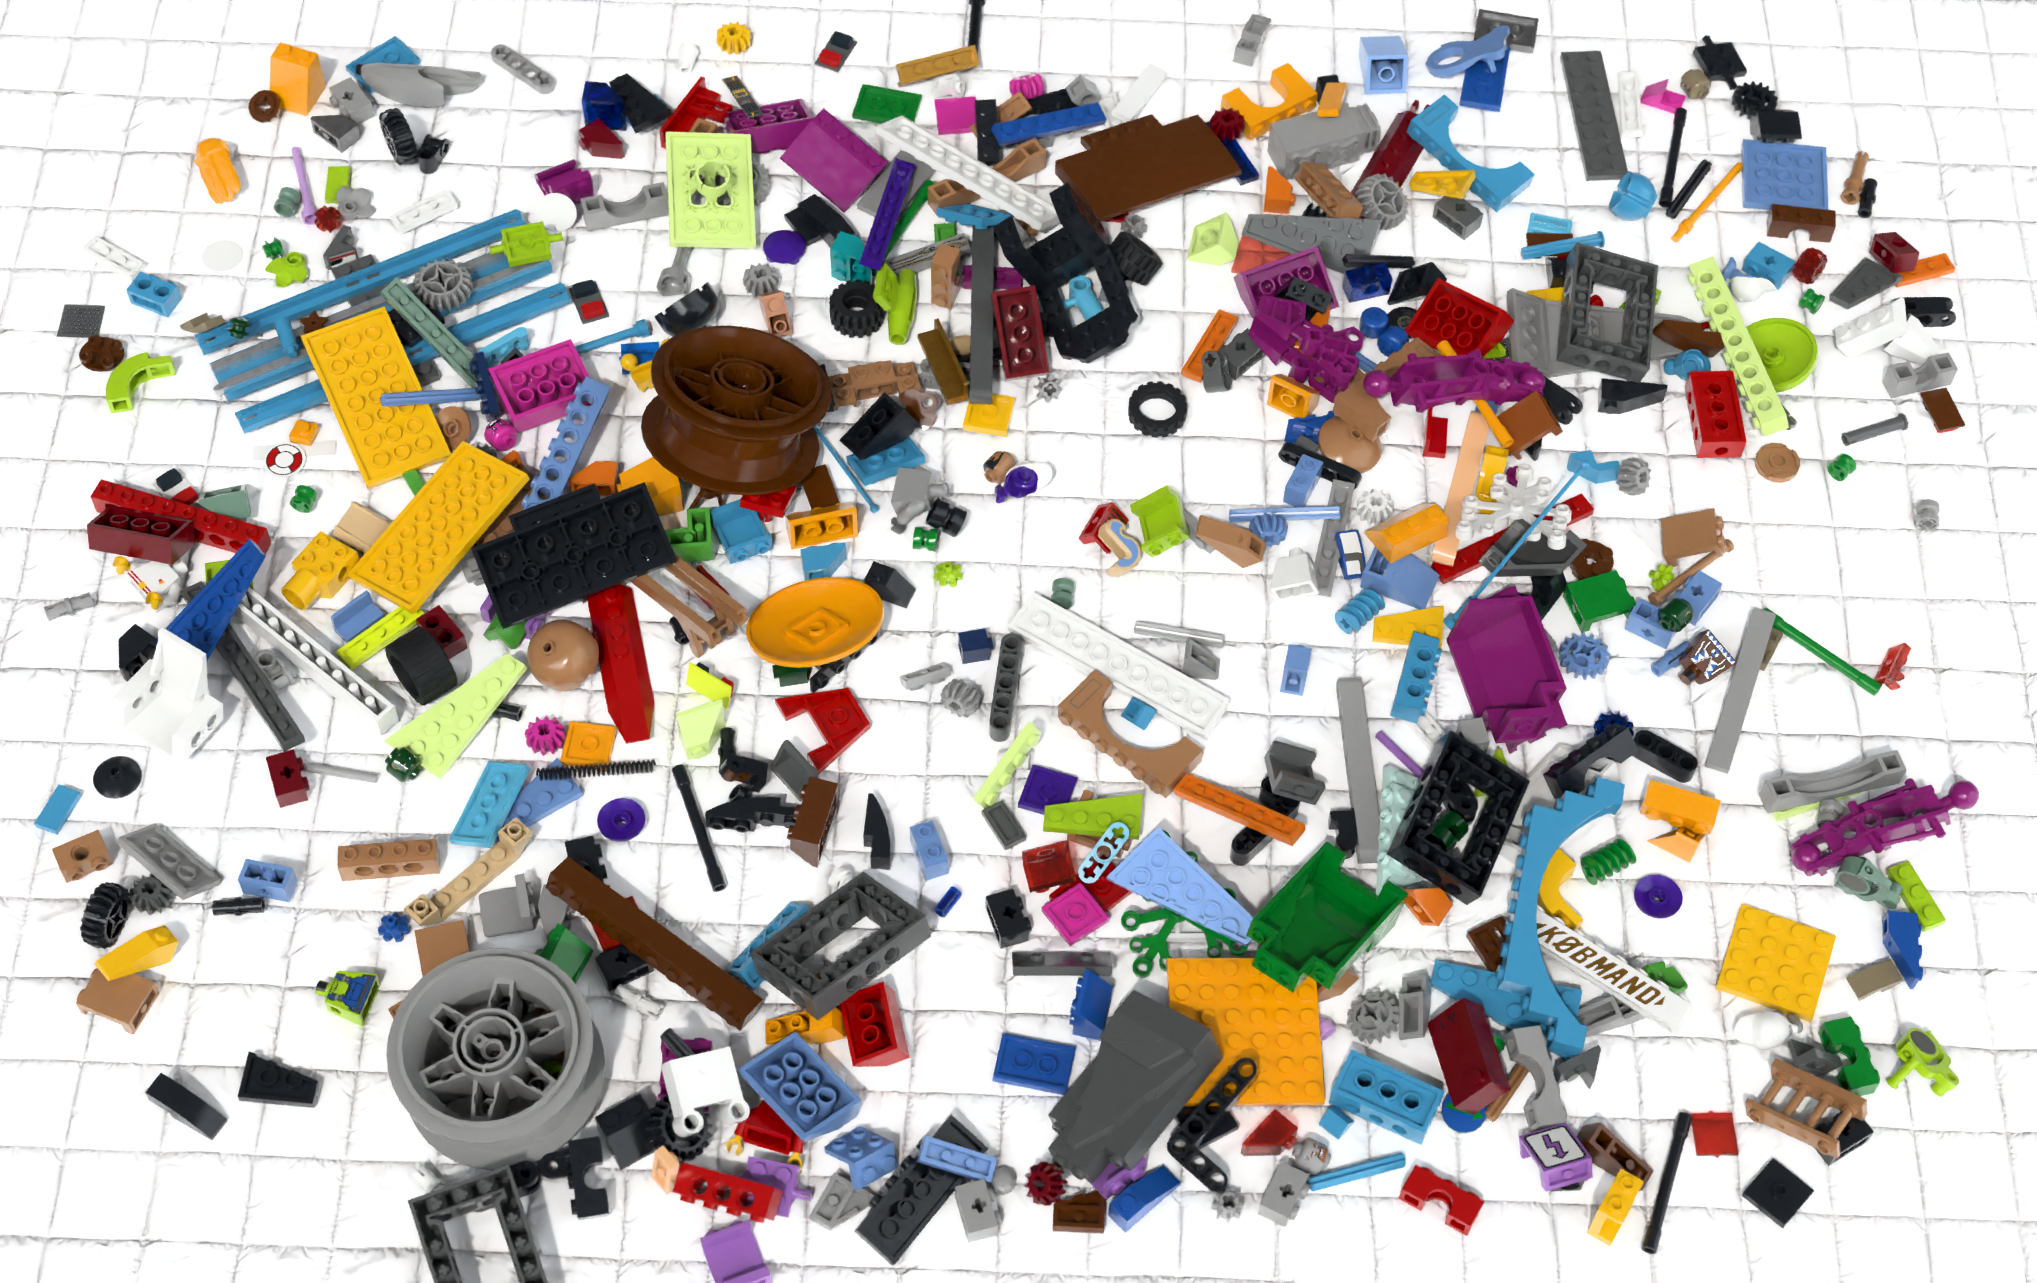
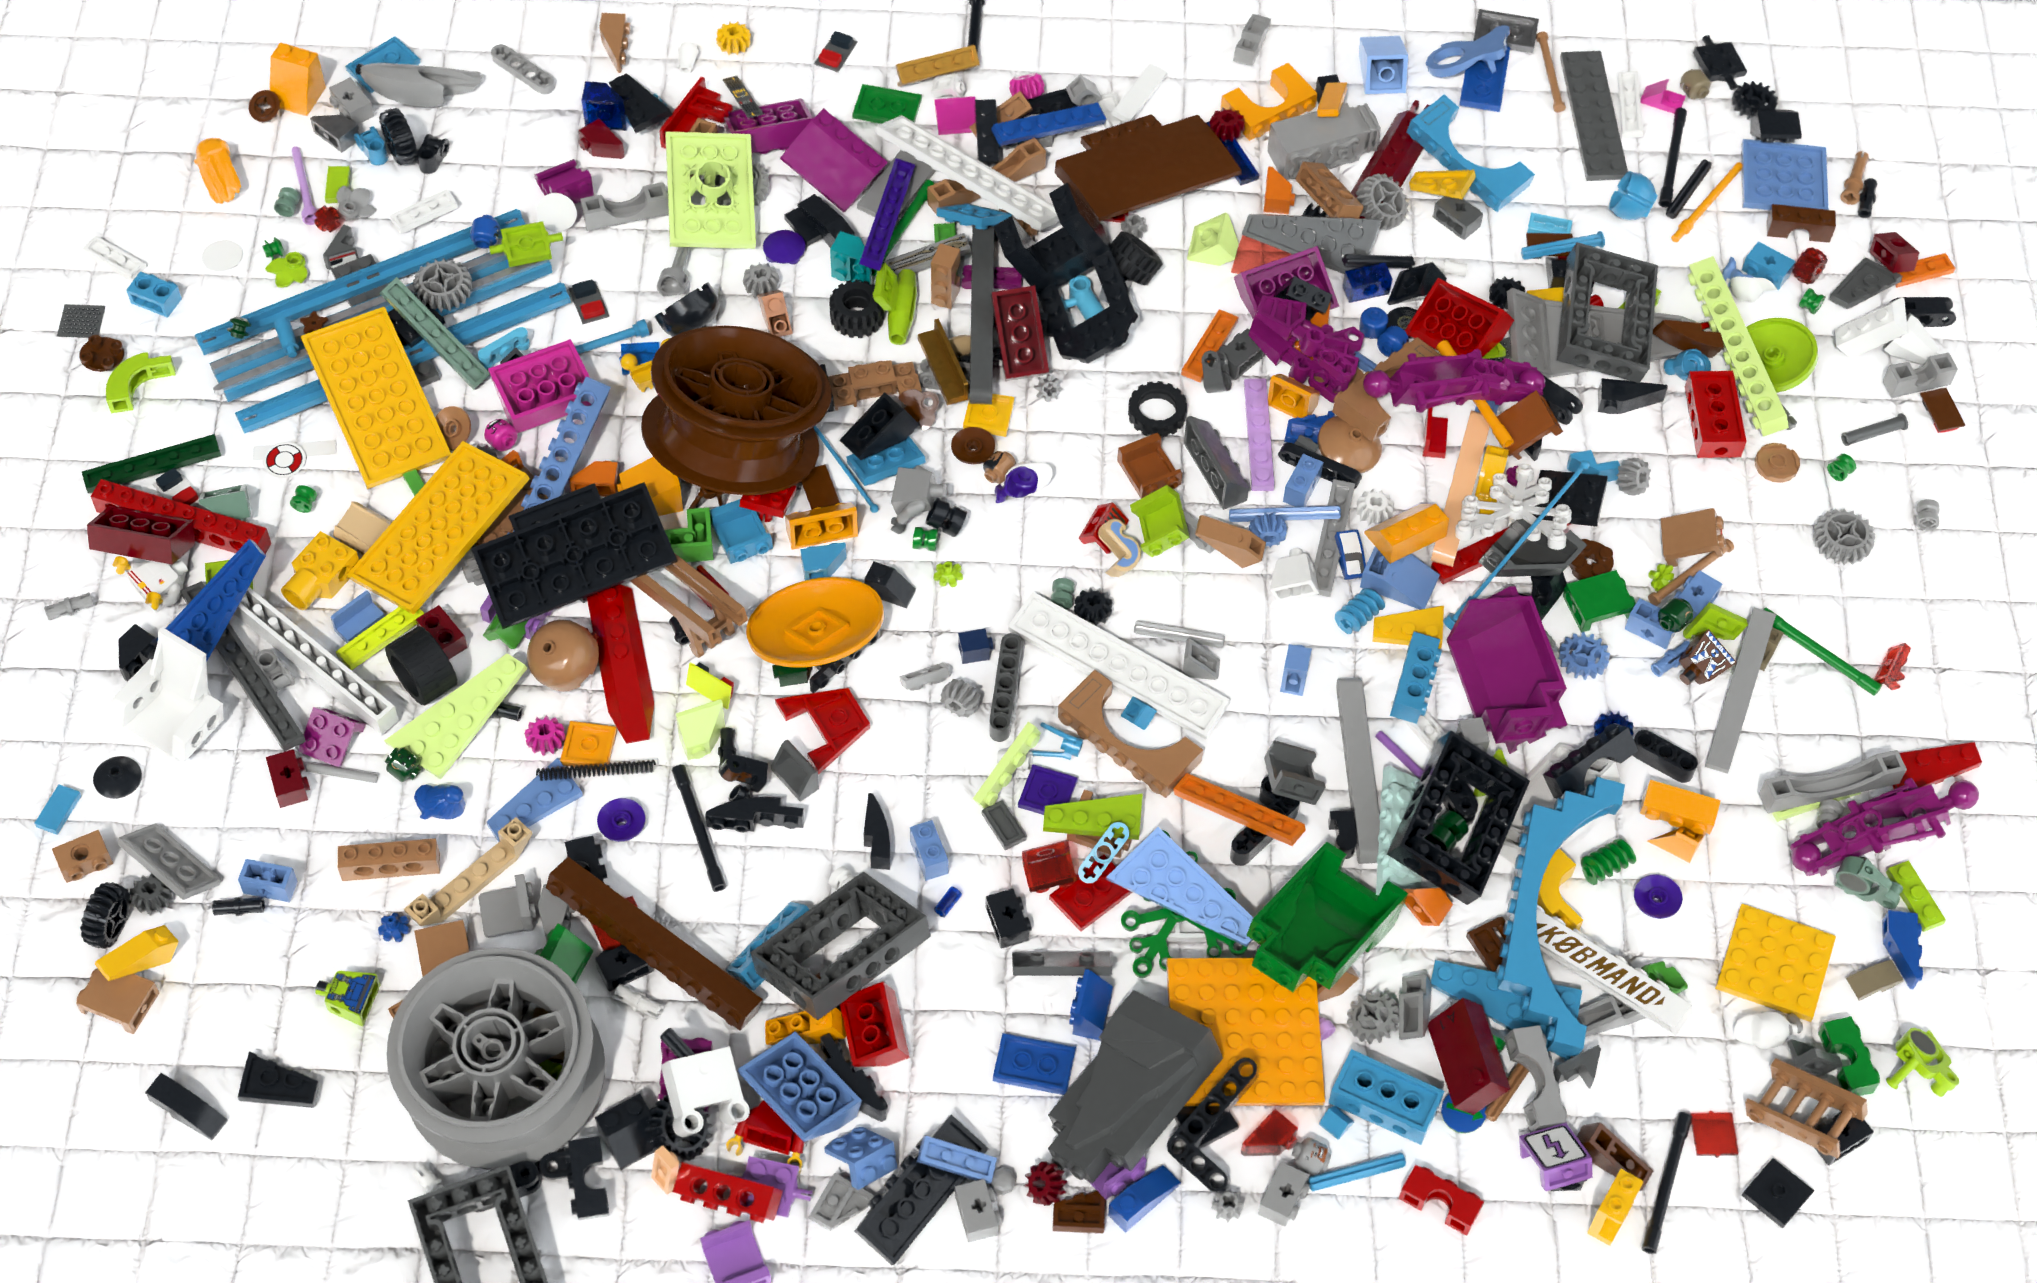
dark tan slope [179,312,225,333] -> none
light orange plate [289,420,319,446] -> none
medium blue axle [380,388,480,406] -> none
medium azure tile [449,761,530,848] -> none
dark blue plate [469,352,499,422] -> none
reddish brown slope [787,776,838,868] -> none
dark pink tile [1041,882,1110,946] -> none
none -> dark green plate [81,434,221,494]
none -> bracket [298,707,366,767]
none -> dark azure piece [354,126,388,165]
none -> blue hair [414,784,466,820]
none -> blue head [470,215,500,249]
none -> medium nougat slope [599,13,631,73]
none -> black slope [820,1033,888,1122]
none -> reddish brown dish [951,427,995,465]
none -> dark azure plant [1029,722,1084,760]
none -> black gear [1074,587,1113,626]
none -> dark orange panel [1117,432,1182,499]
none -> dark grey slope [1184,416,1250,510]
none -> lavender plate [1244,379,1274,491]
none -> black gear [1489,275,1525,310]
none -> black plate [1532,470,1608,527]
none -> medium nougat bar [1536,31,1566,112]
none -> lime wing [1683,602,1748,640]
none -> light grey gear [1813,508,1876,565]
none -> red wing [1892,742,1982,792]

